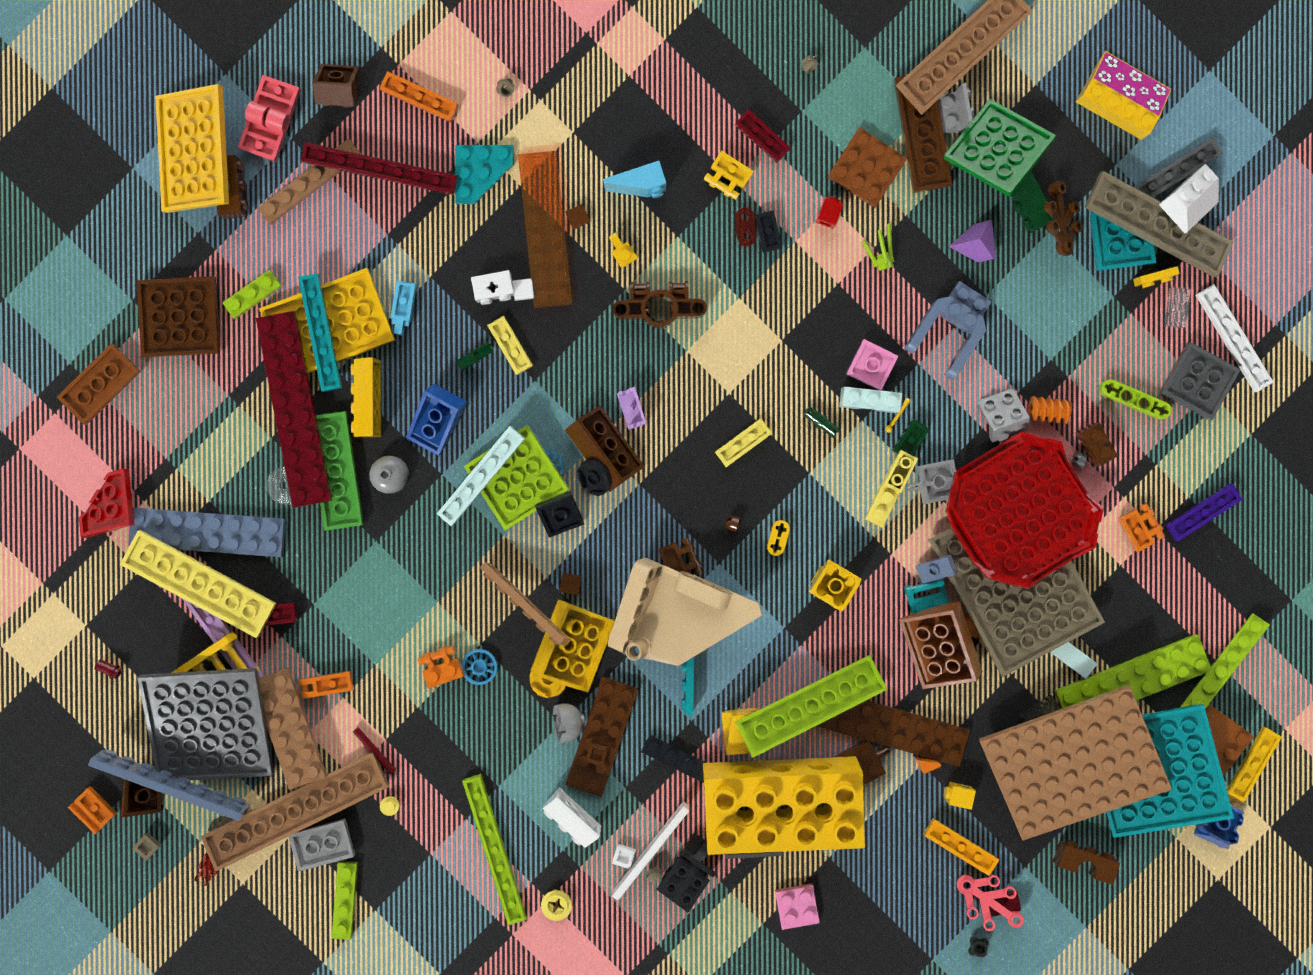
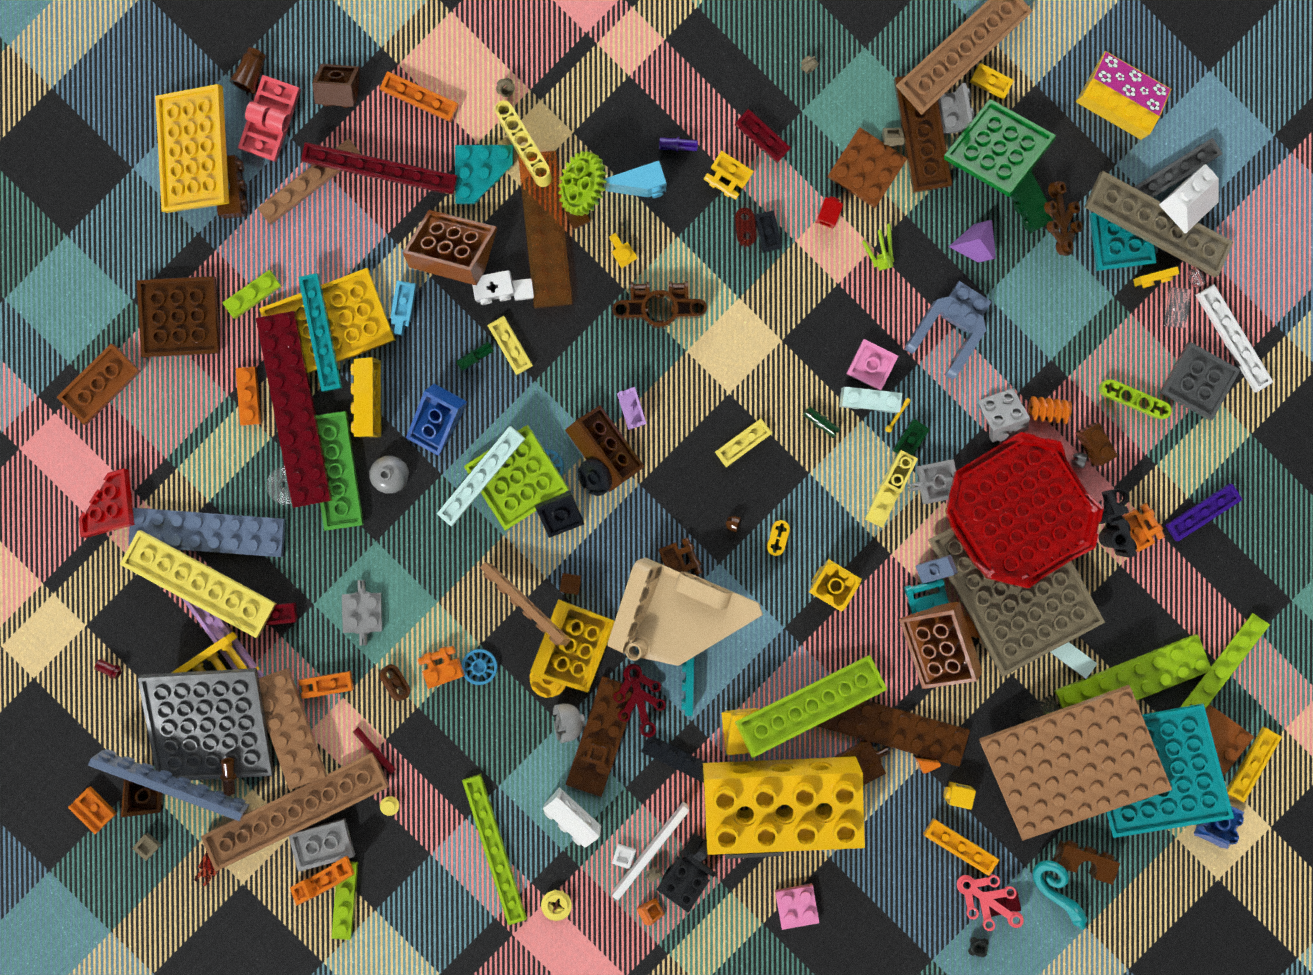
none -> reddish brown axle [220,758,237,796]
none -> reddish brown plant [229,47,266,94]
none -> orange plate [236,367,261,426]
none -> orange slope [290,856,355,906]
none -> light grey plate [342,580,383,645]
none -> reddish brown plate [380,664,410,701]
none -> dark orange slope [402,210,497,285]
none -> light yellow beam [495,100,552,187]
none -> lime gear [558,151,607,216]
none -> dark red plant [613,664,666,737]
none -> orange slope [636,898,665,926]
none -> dark purple axle [659,137,698,153]
none -> dark tan plate [882,128,904,146]
none -> yellow plate [969,63,1014,99]
none -> teal plant [1033,860,1087,930]
none -> black plate [1099,489,1137,558]
none -> clear tile [1187,268,1205,288]

